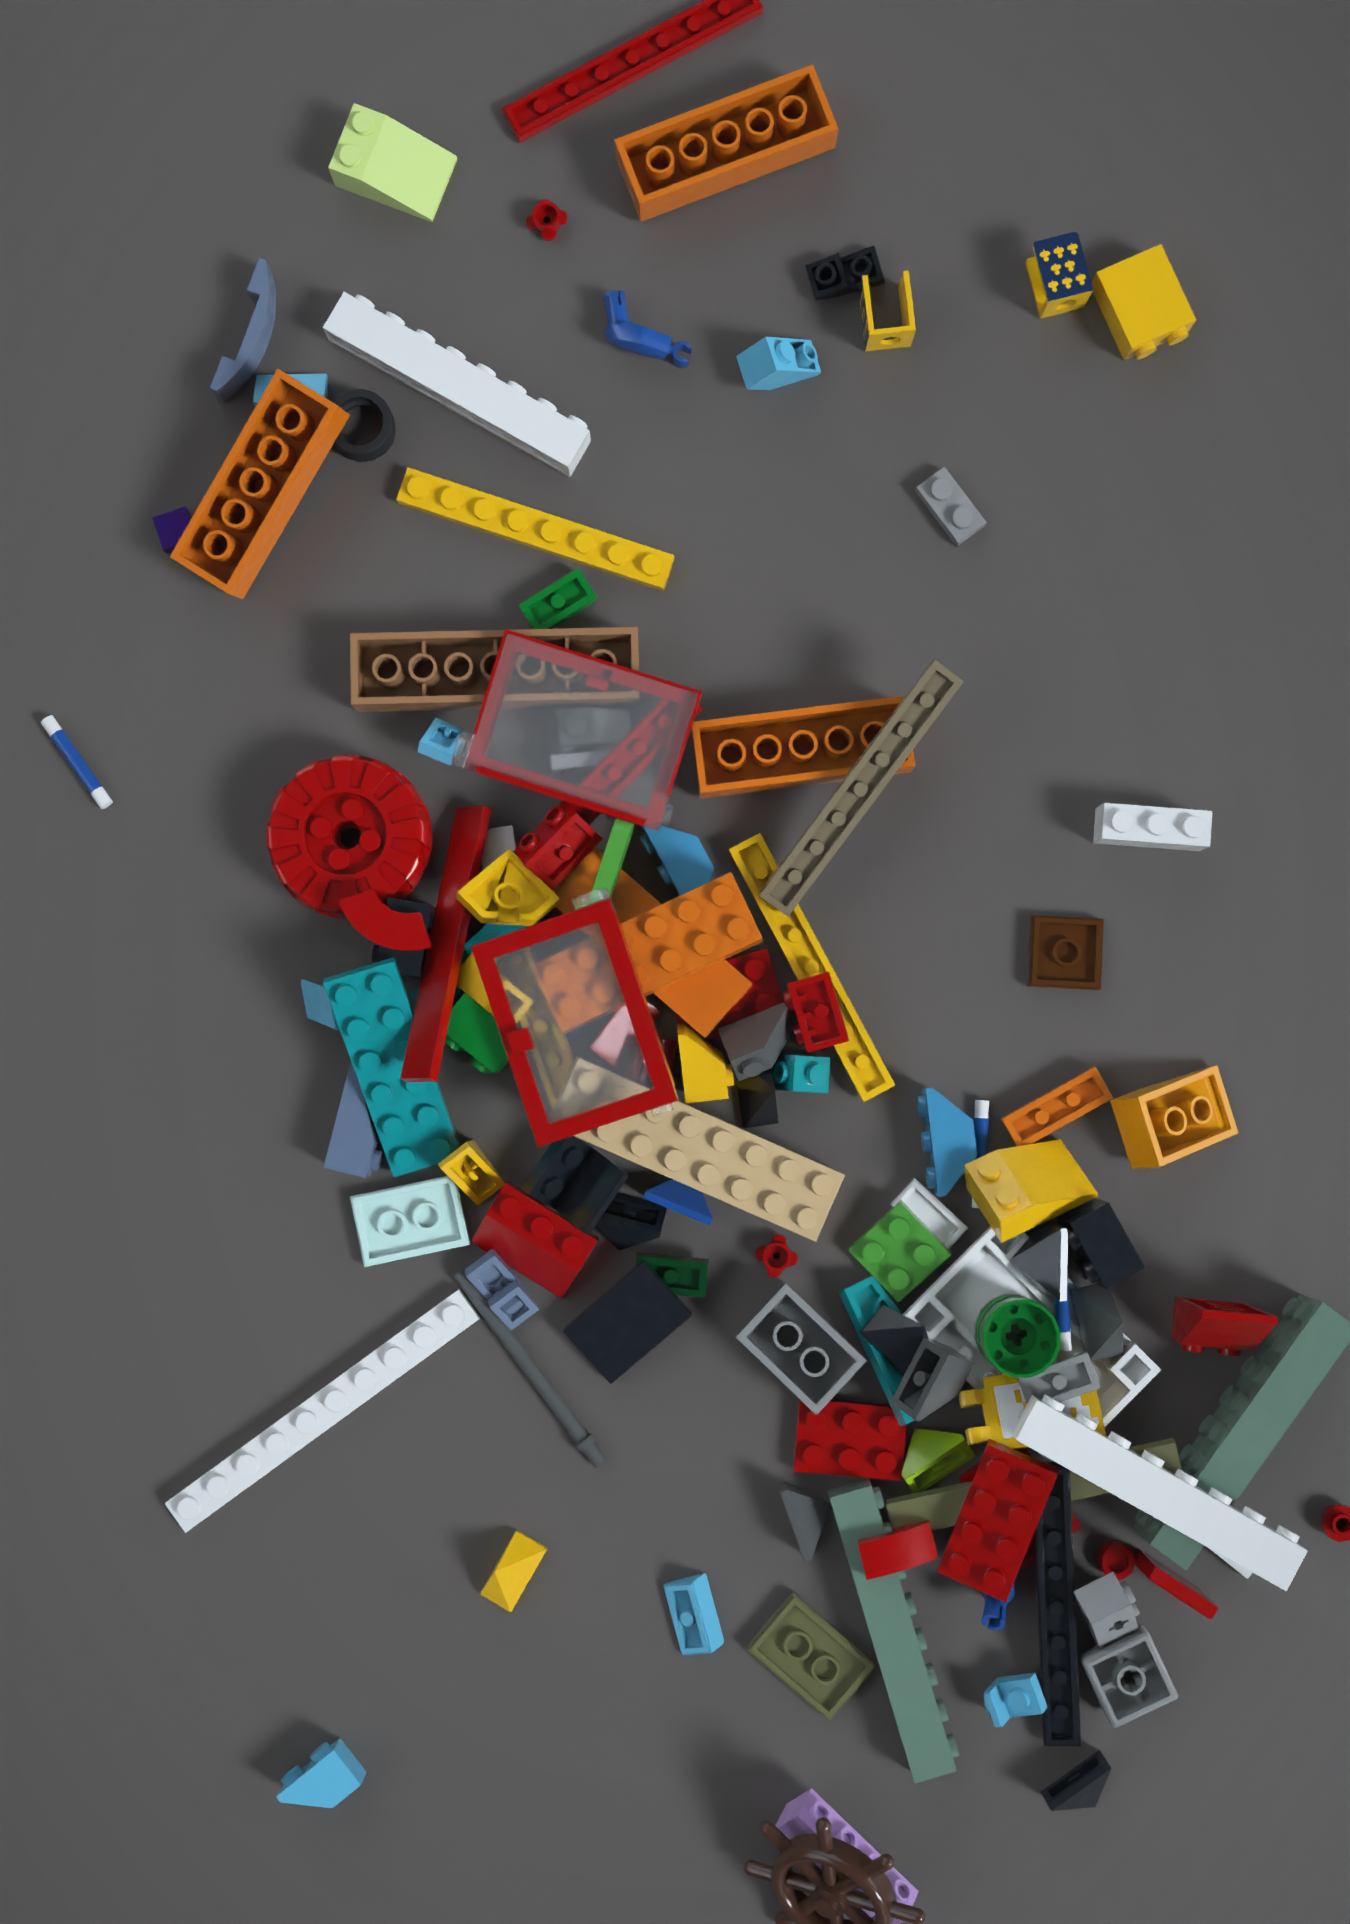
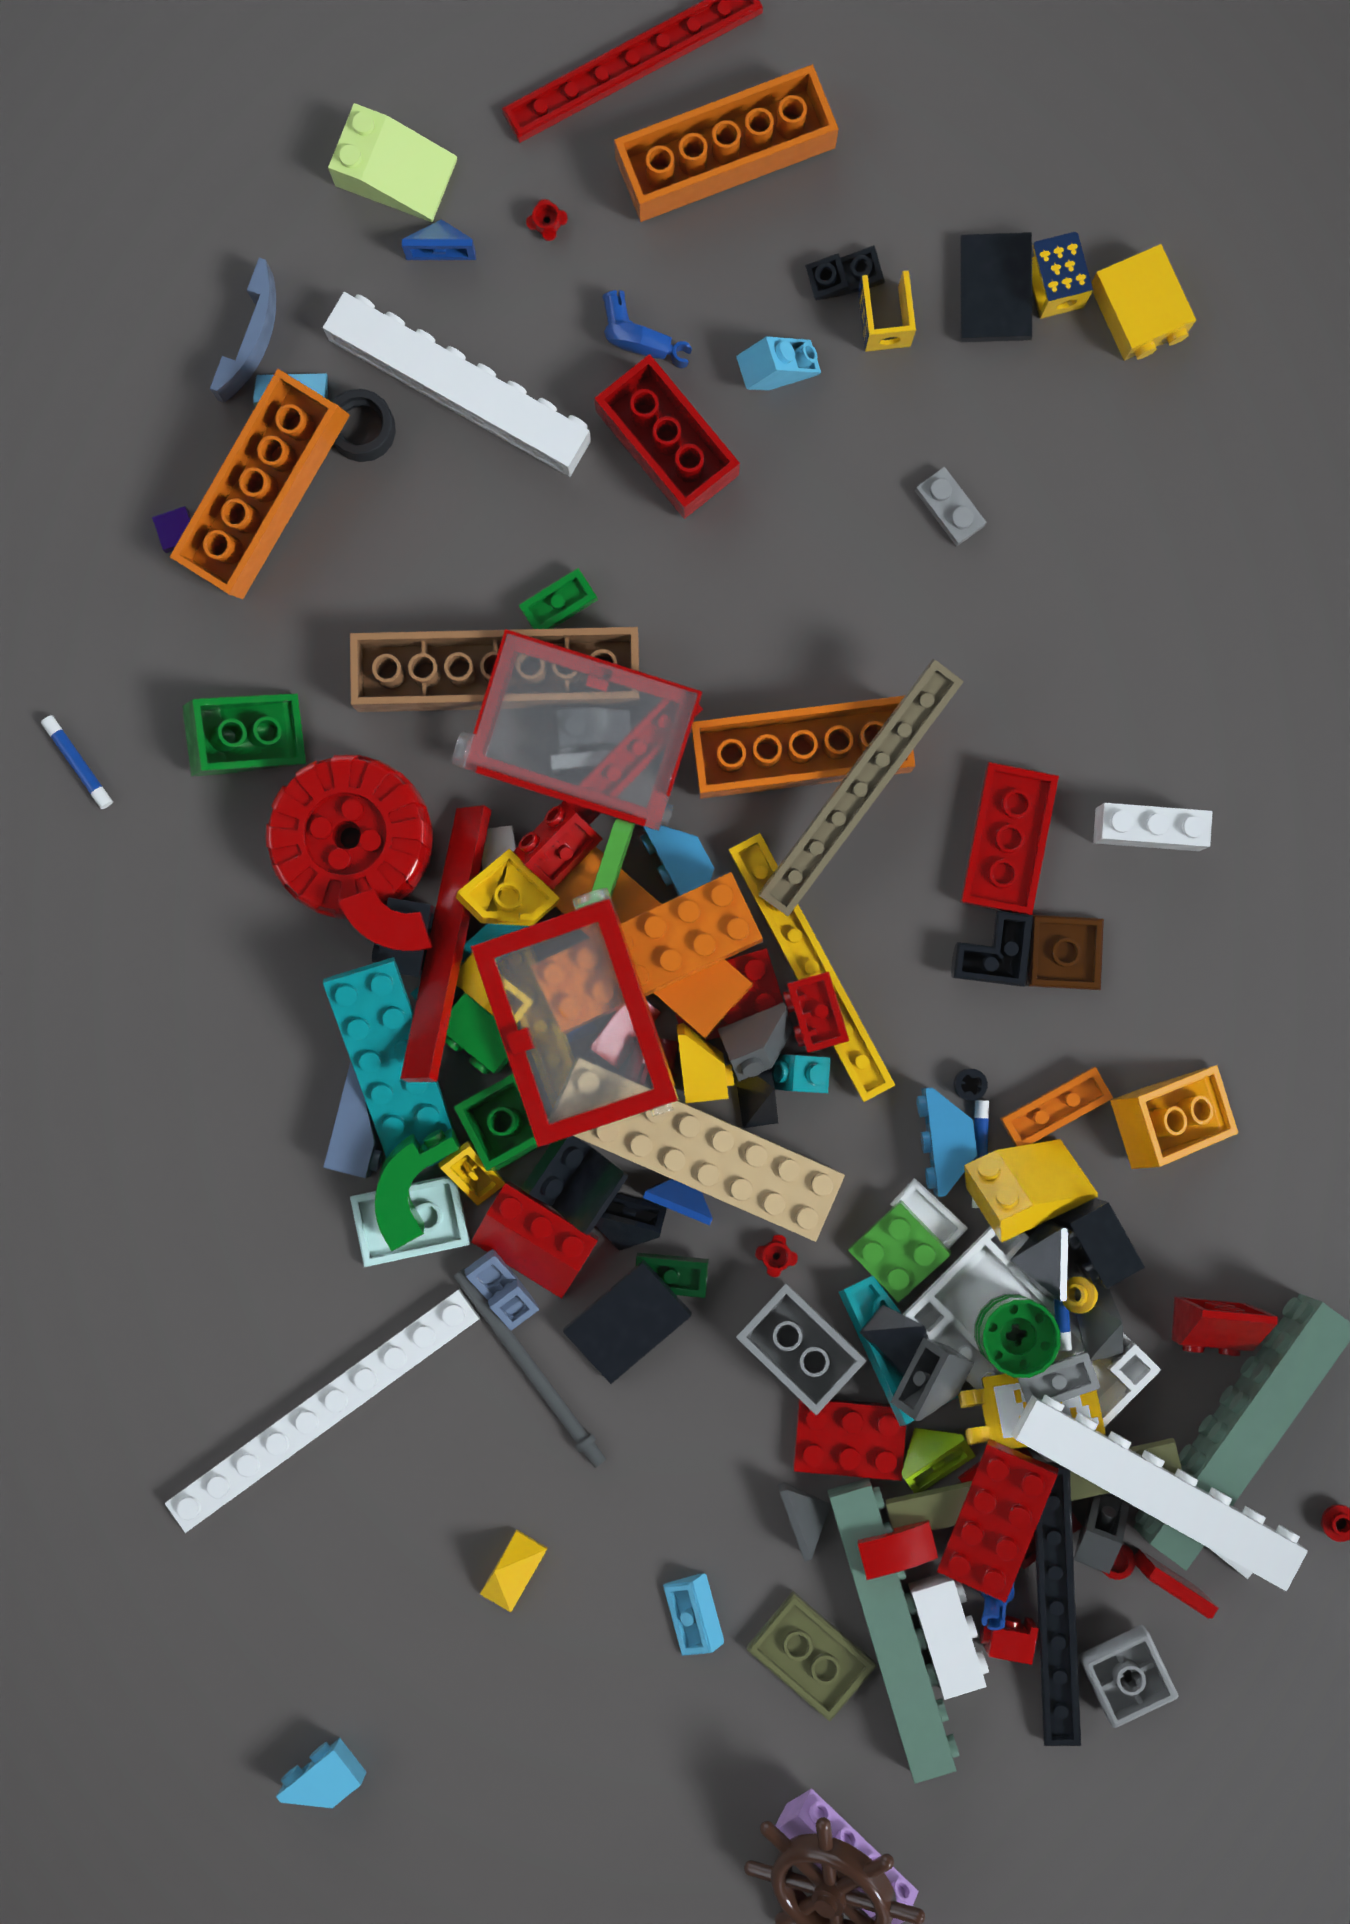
medium azure slope [301,979,340,1031] -> none
yellow plate [396,467,675,592] -> none
medium azure bracket [417,718,468,766] -> none
medium azure bracket [984,1672,1048,1727] -> none
black slope [1041,1750,1112,1811] -> none
light grey brick [1073,1572,1140,1649] -> none
none -> green slope [182,693,306,777]
none -> green arch [375,1128,459,1251]
none -> blue slope [402,219,476,260]
none -> green brick [454,1074,549,1171]
none -> red brick [594,354,740,519]
none -> white brick [908,1574,989,1700]
none -> black brick [951,911,1033,987]
none -> black bush [953,1069,988,1101]
none -> black tile [960,232,1032,342]
none -> red plate [960,762,1059,915]
none -> red brick [980,1615,1039,1665]
none -> yellow plate [1062,1277,1098,1314]
none -> dark grey slope [1074,1493,1130,1574]

